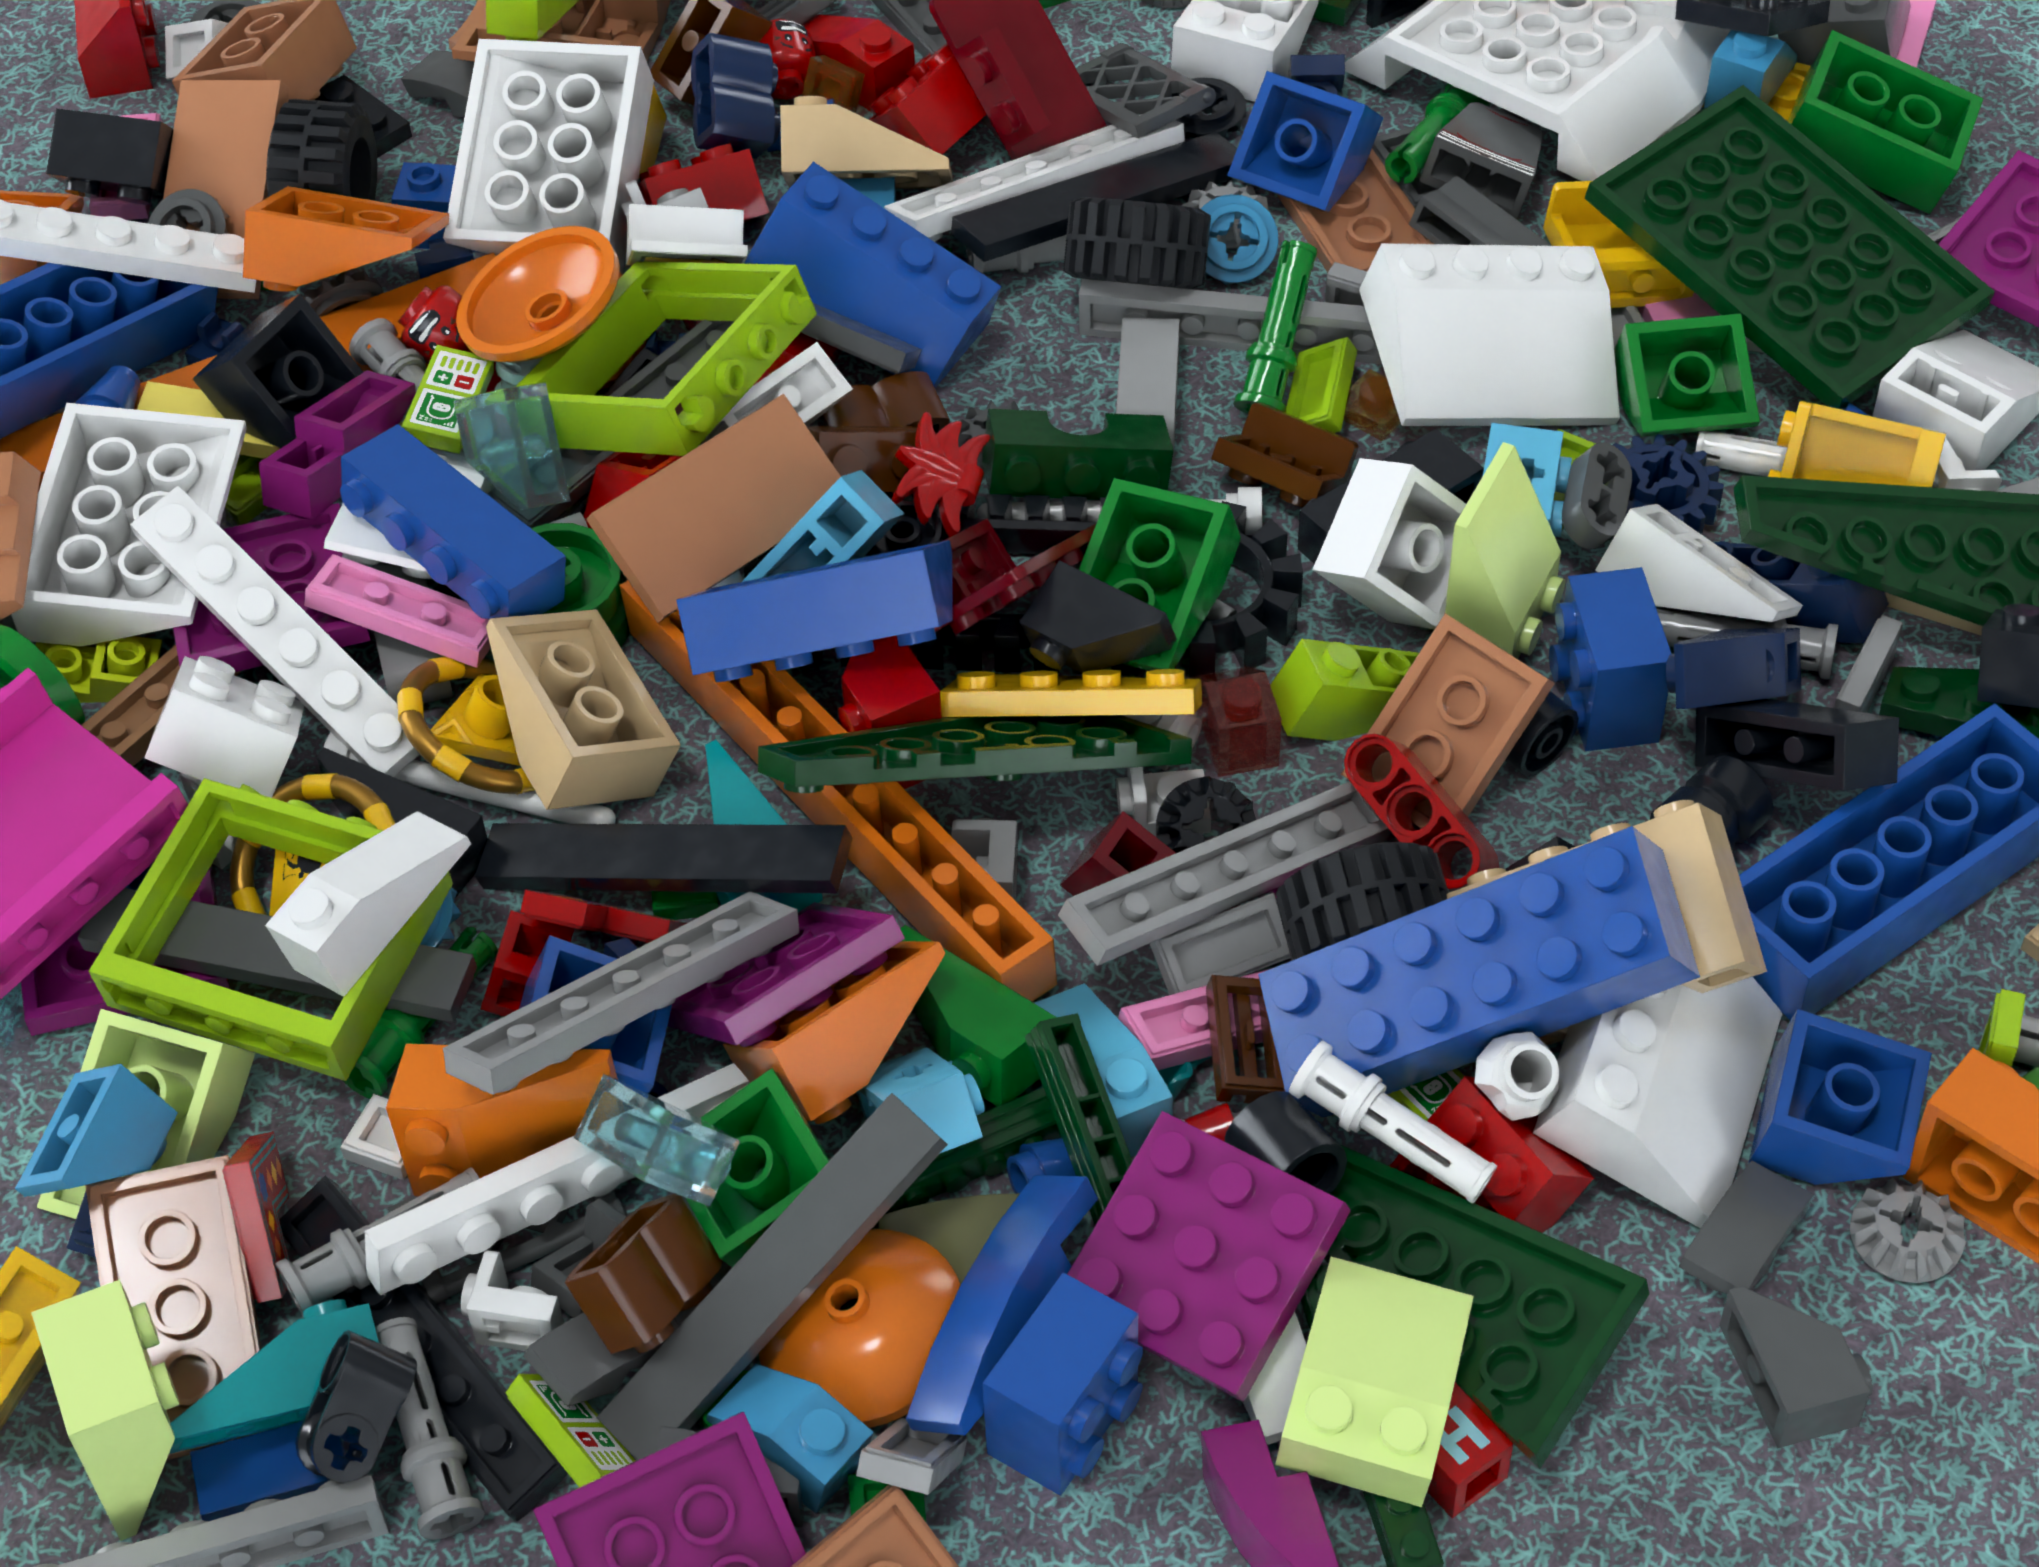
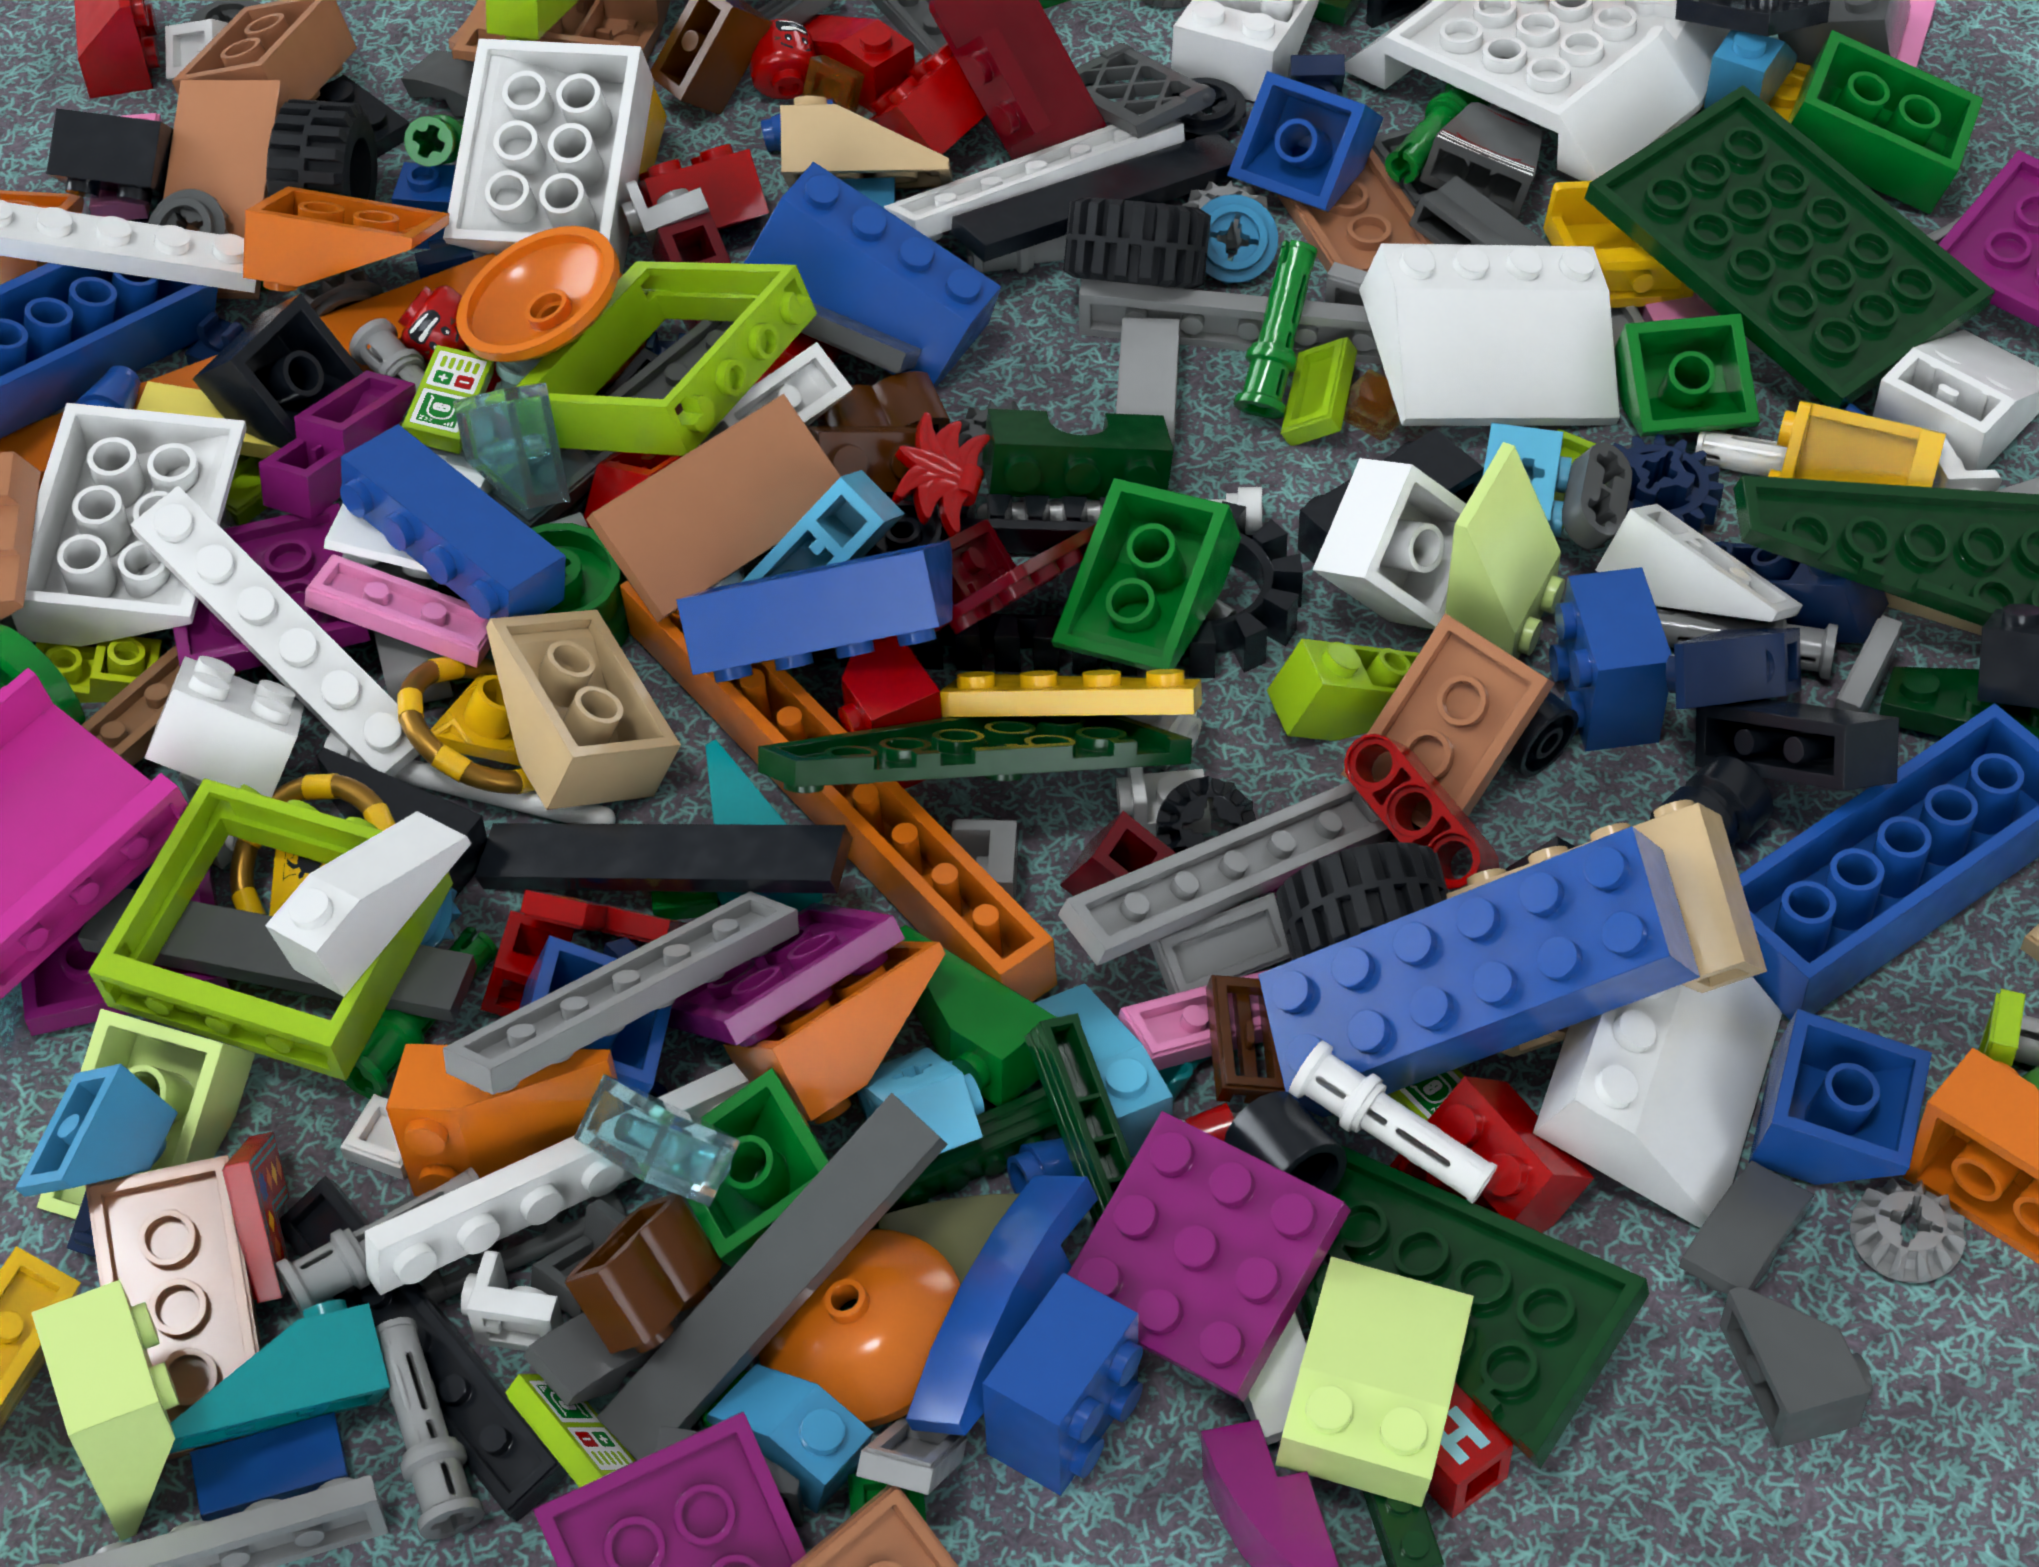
black piece [295,1330,417,1483] -> none
white panel [626,204,748,265] -> none
dark blue brick [691,32,780,159] -> none
black slope [1019,560,1177,673] -> none
clear red slope [1188,667,1282,777] -> none
reddish brown bracket [1211,403,1359,507] -> none
white rock [1474,1032,1559,1121] -> none
none -> green pin [404,114,464,167]

